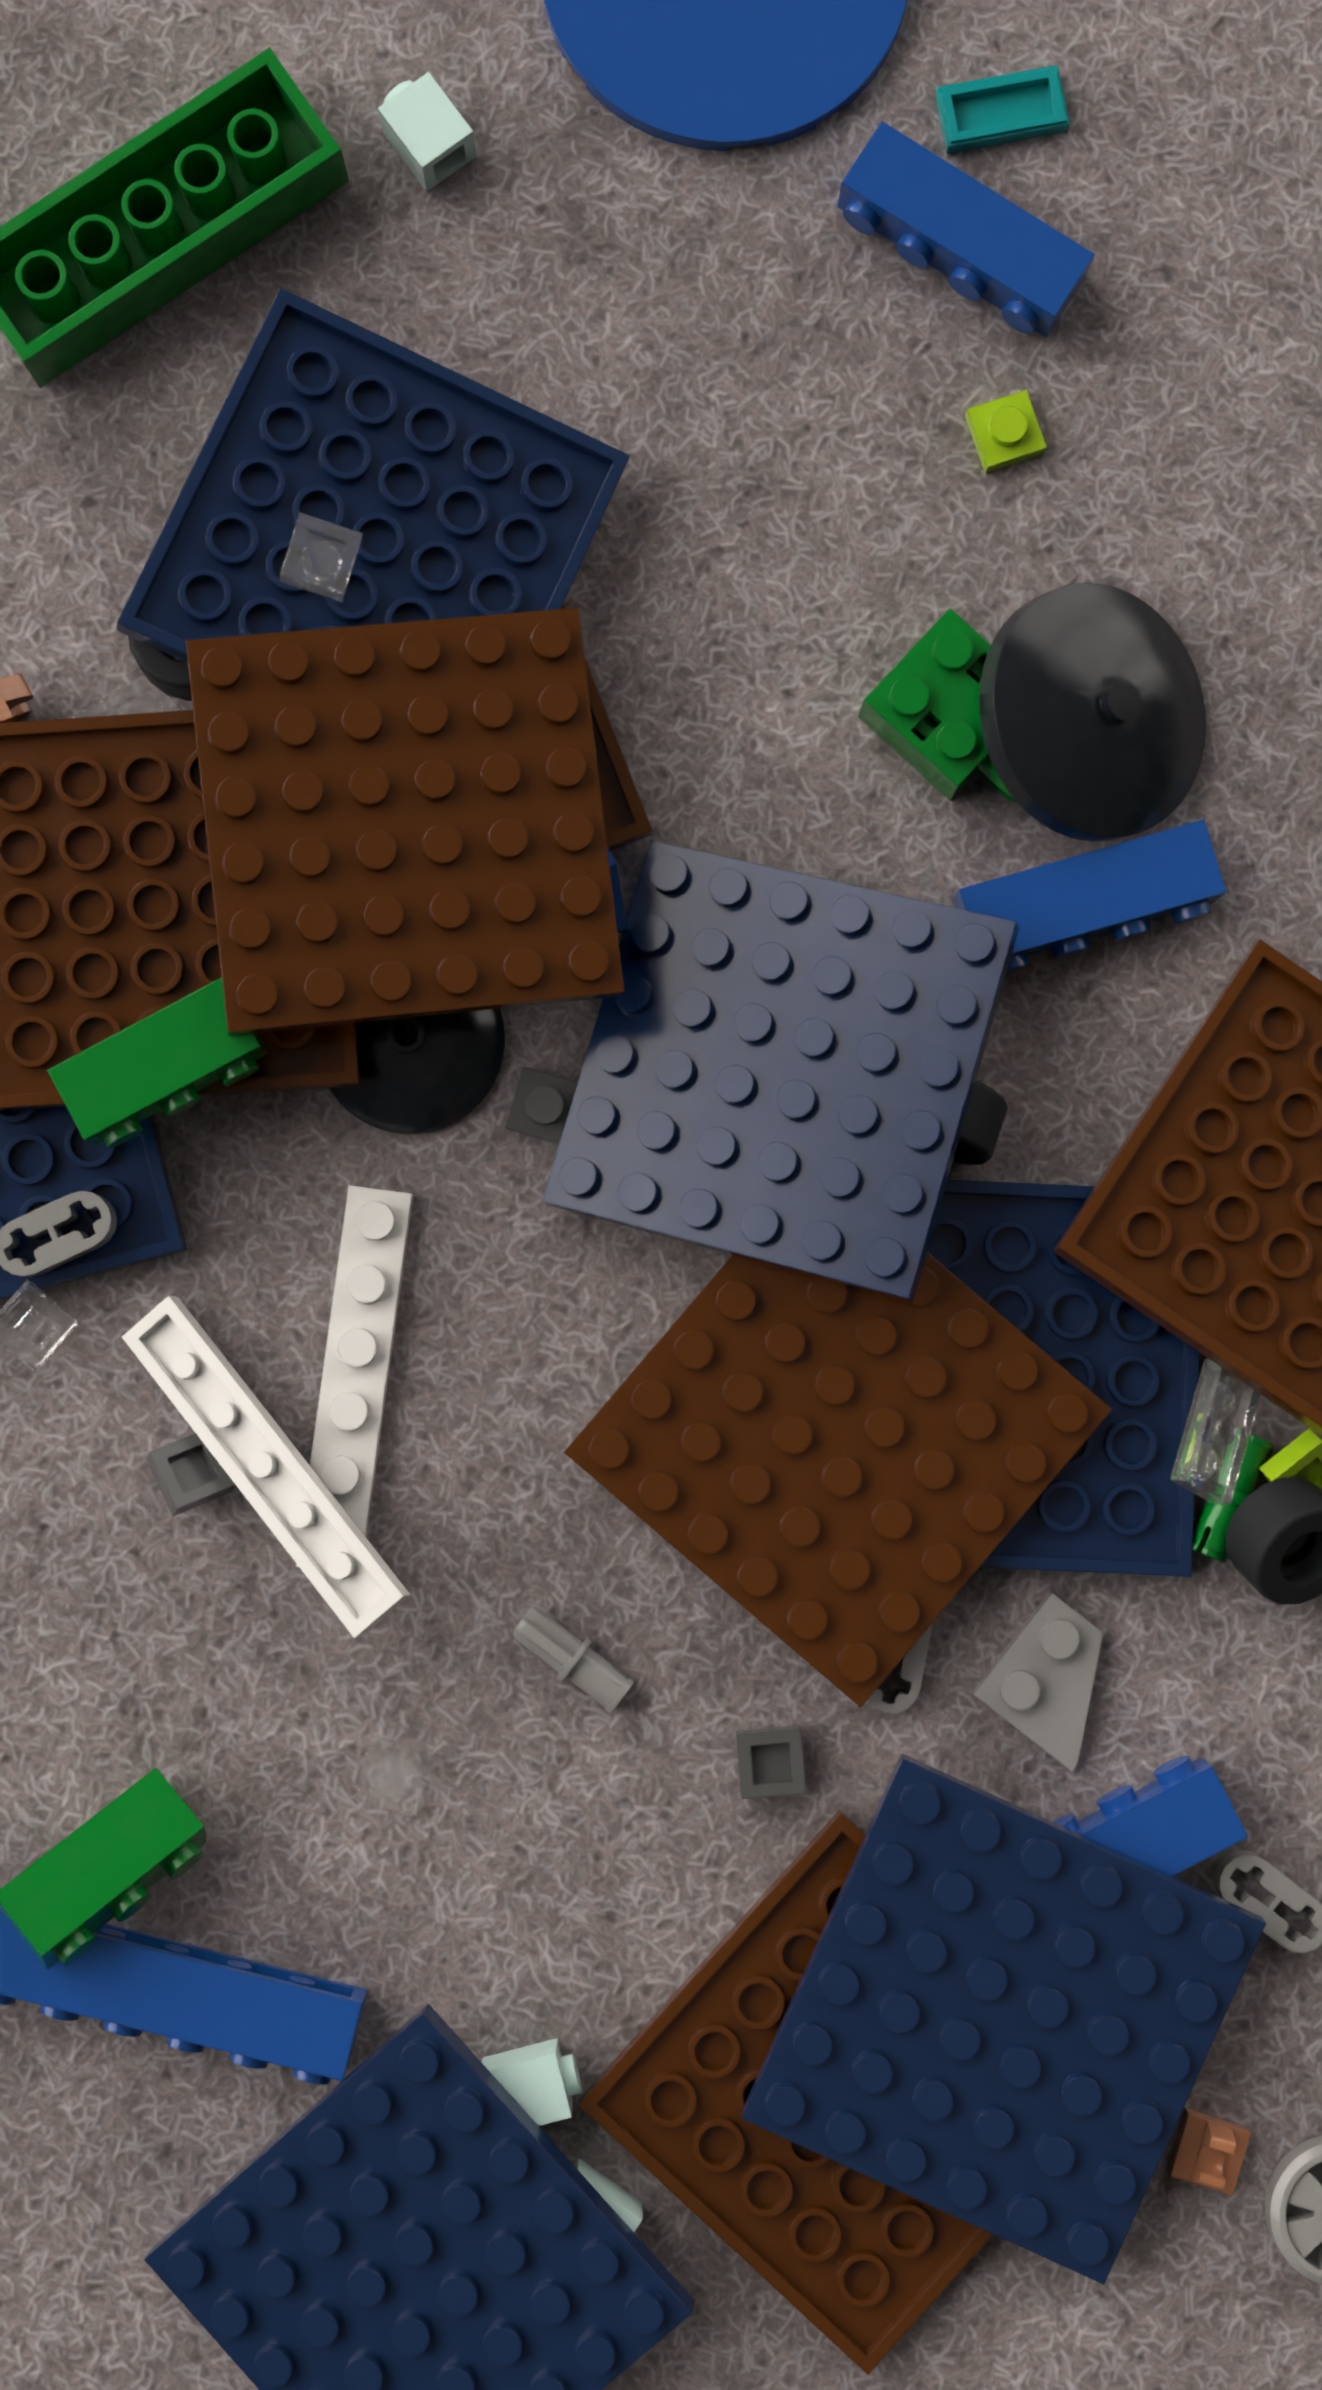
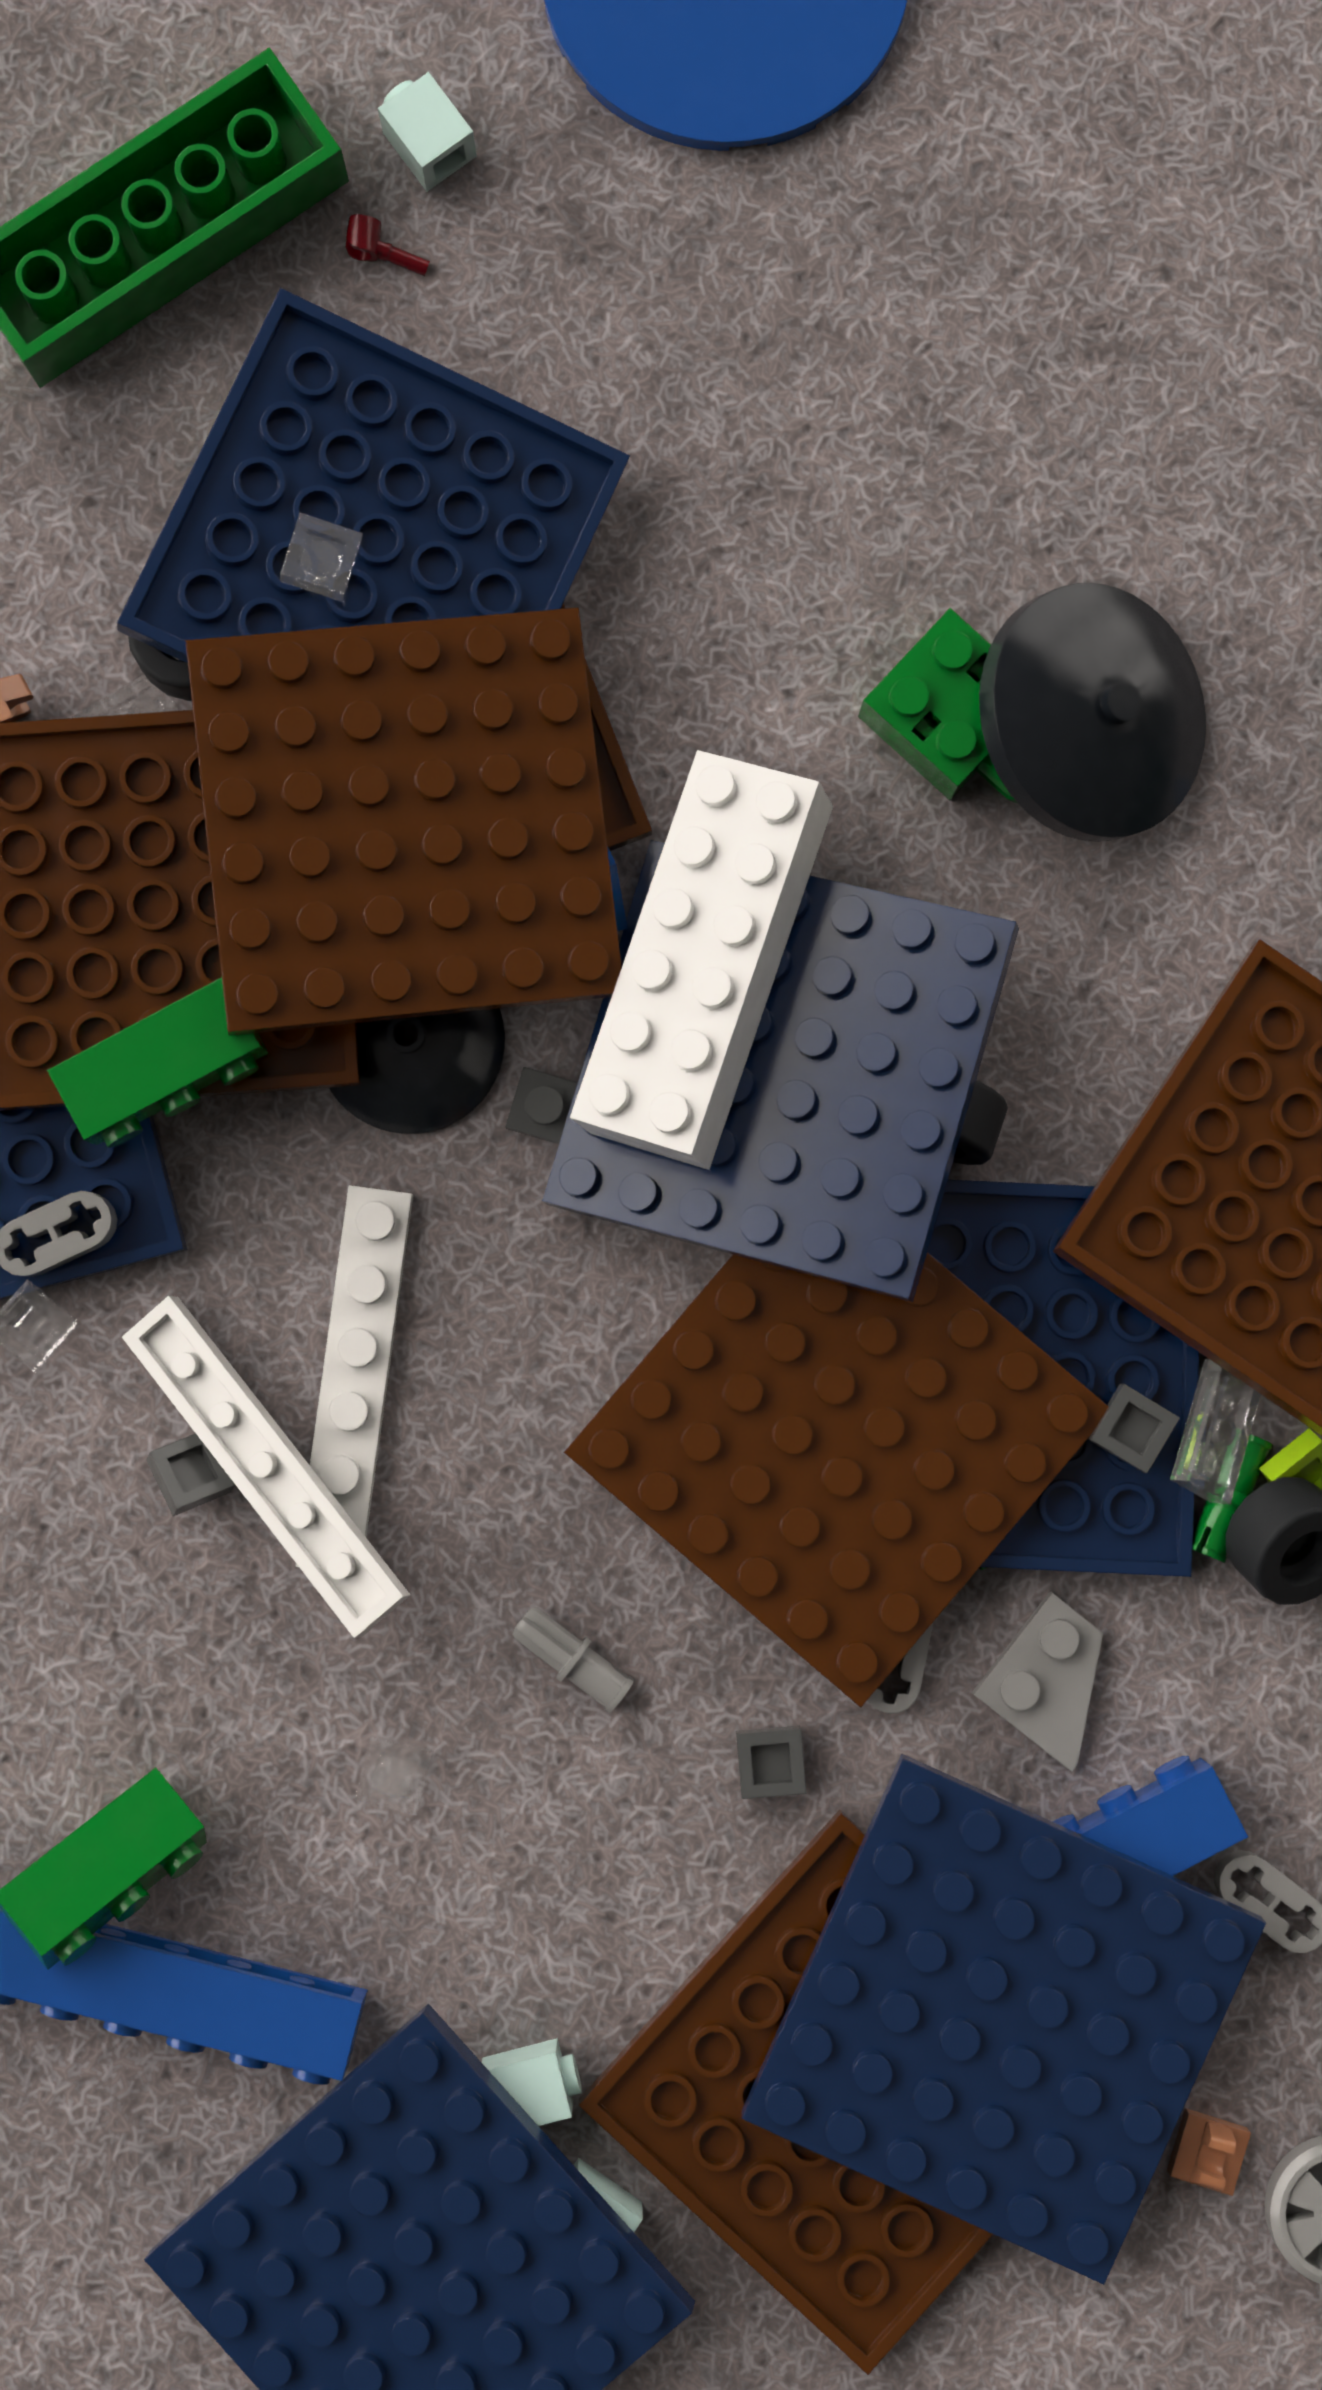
blue brick [837,121,1095,338] -> none
teal tile [935,65,1070,154] -> none
blue brick [953,819,1226,973] -> none
lime plate [965,389,1047,473] -> none
none -> dark red hand [346,214,430,277]
none -> white brick [570,750,833,1170]
none -> dark grey plate [1088,1384,1180,1474]

